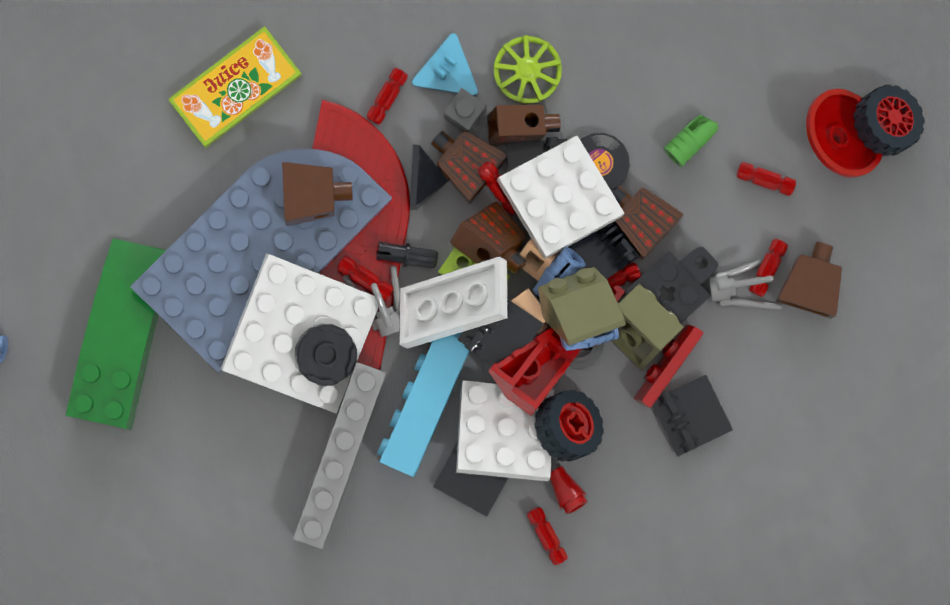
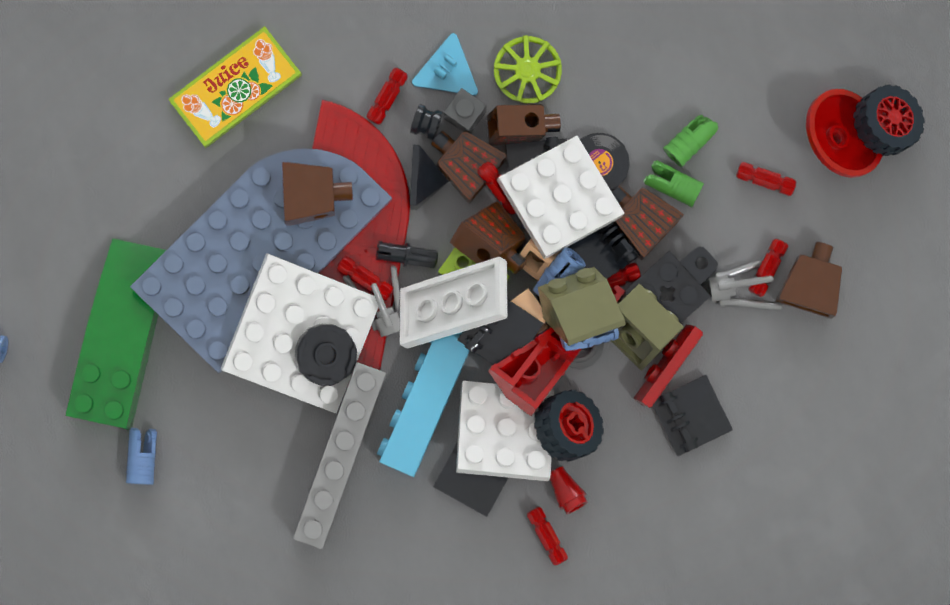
none -> medium blue hinge [126,428,157,485]
none -> black wheel [410,104,443,140]
none -> bright green hinge [643,160,704,207]

